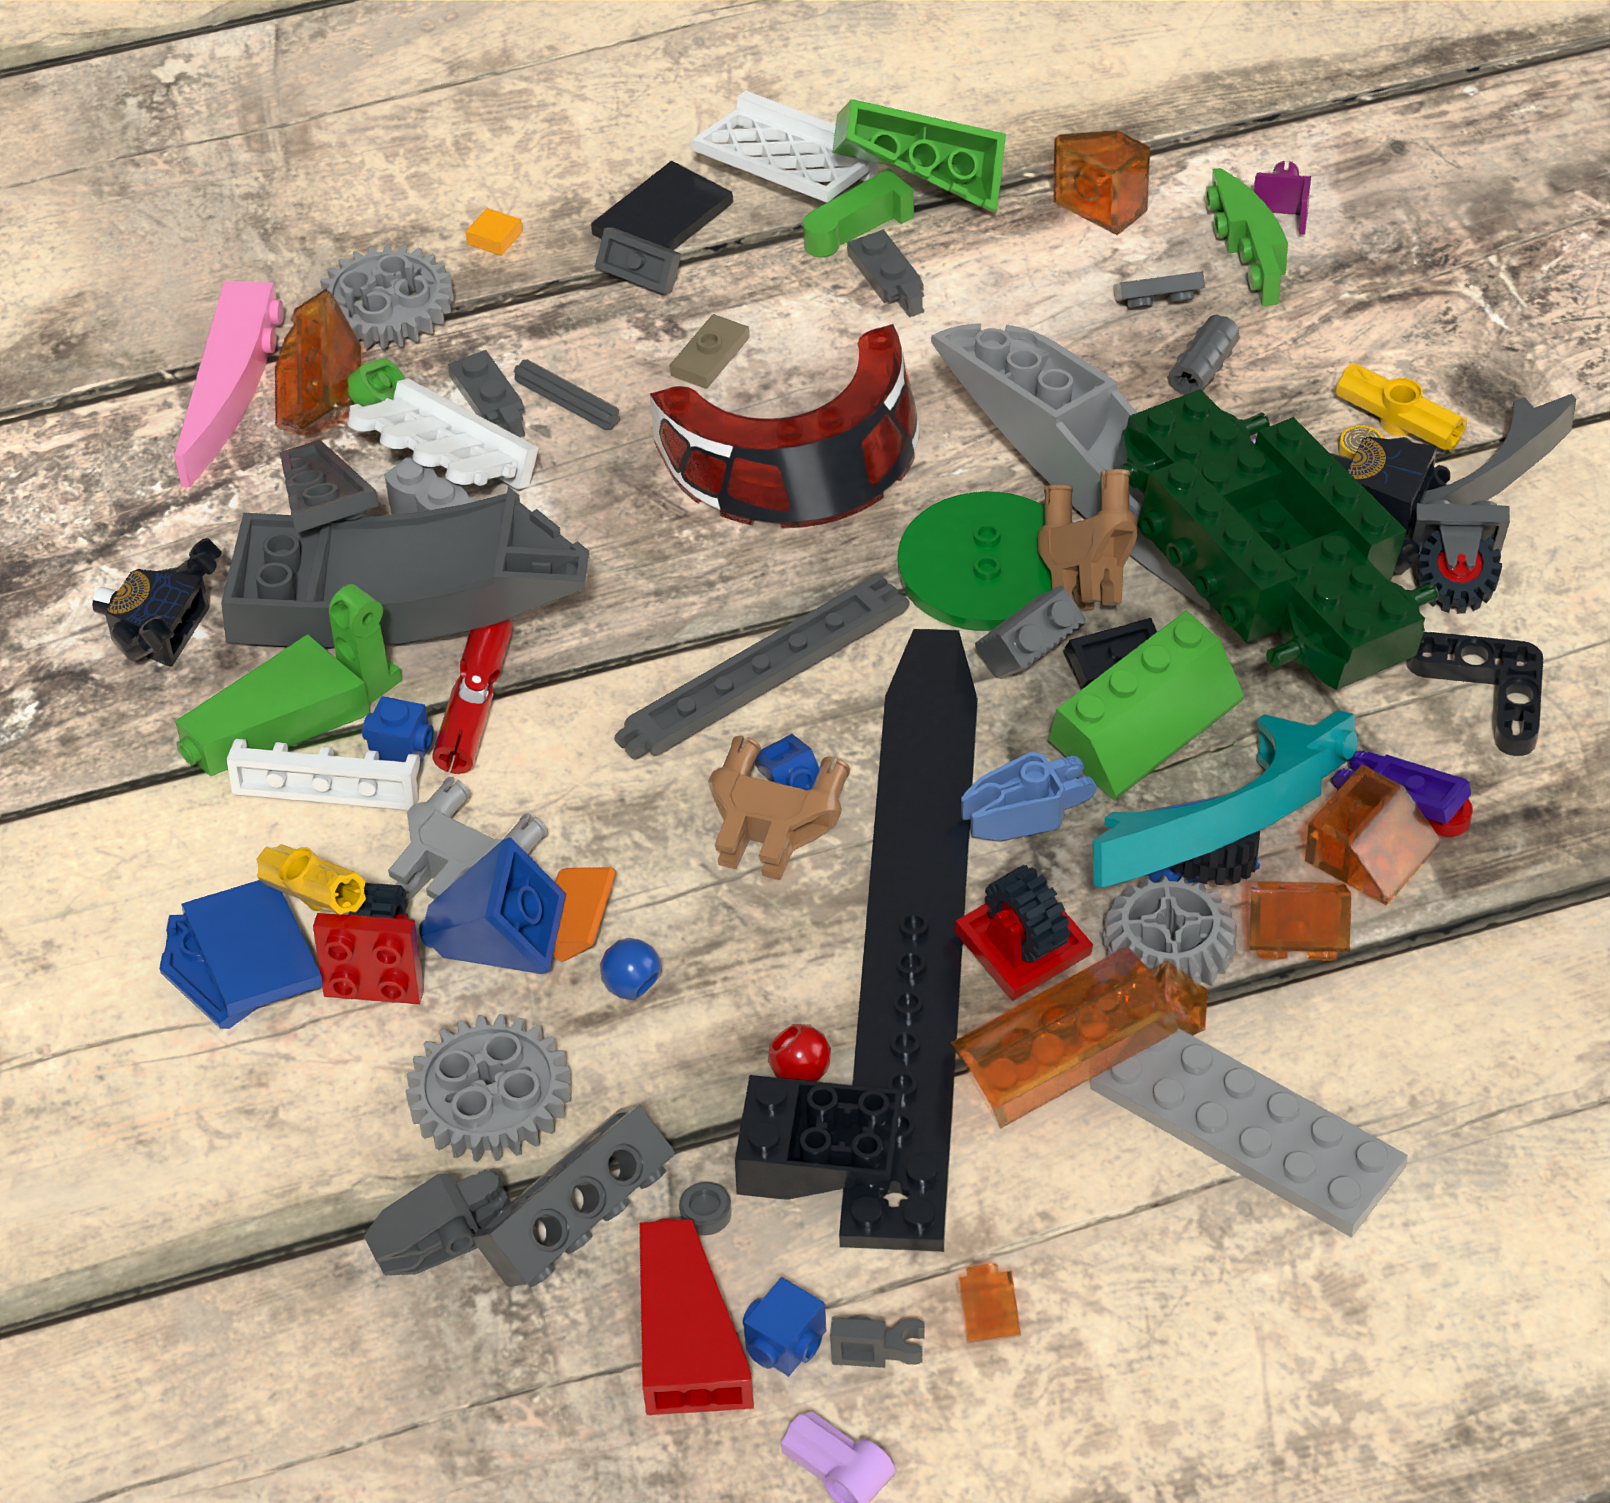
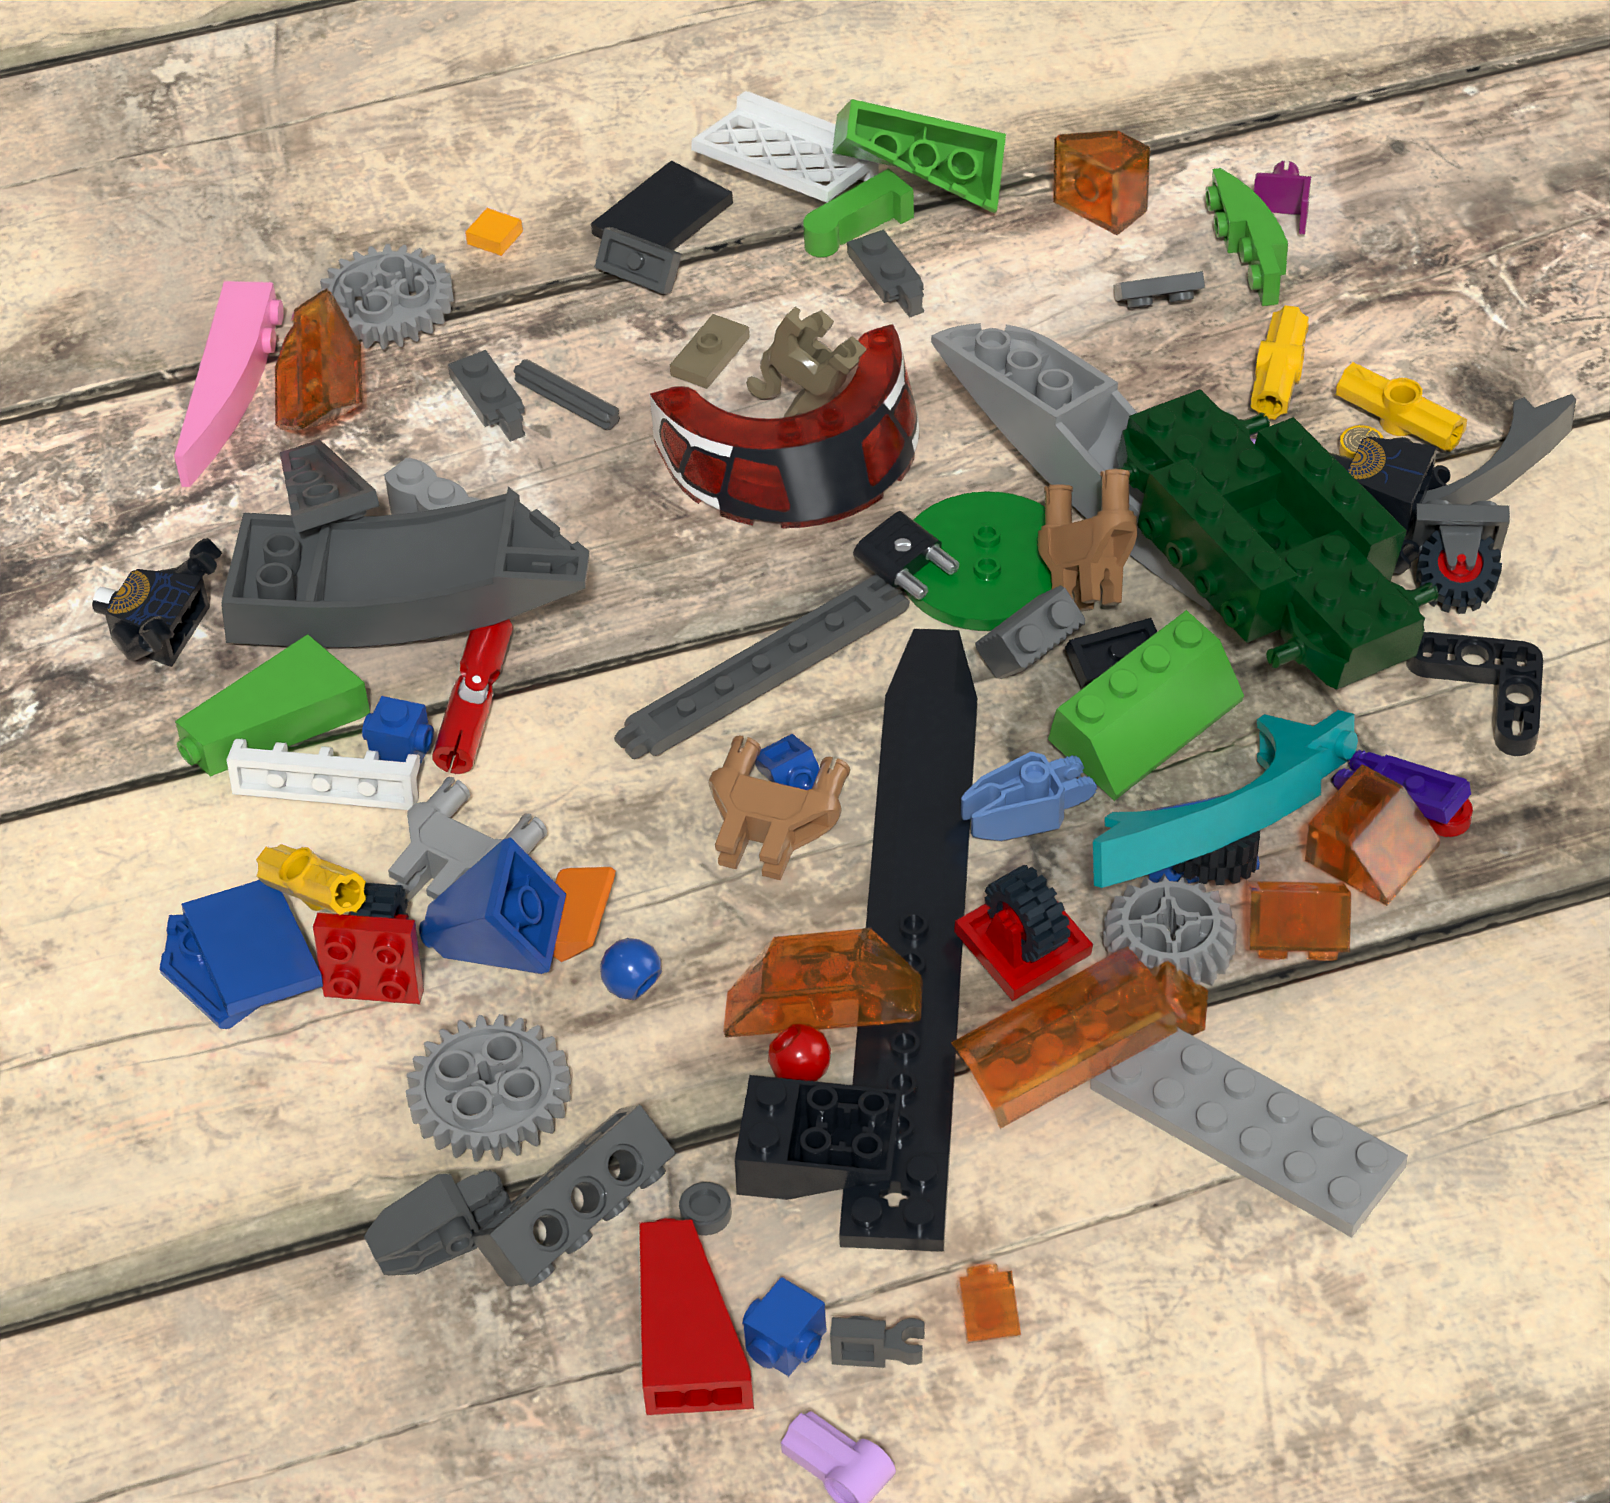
bright green leg [329,584,402,705] -> none
bright green plate [347,358,406,406] -> none
white fence [347,379,539,490] -> none
dark grey axle [1169,314,1240,395] -> none
none -> clear orange wedge [723,928,923,1038]
none -> dark tan animal [746,306,867,424]
none -> black piece [853,511,959,600]
none -> yellow piece [1251,305,1309,420]

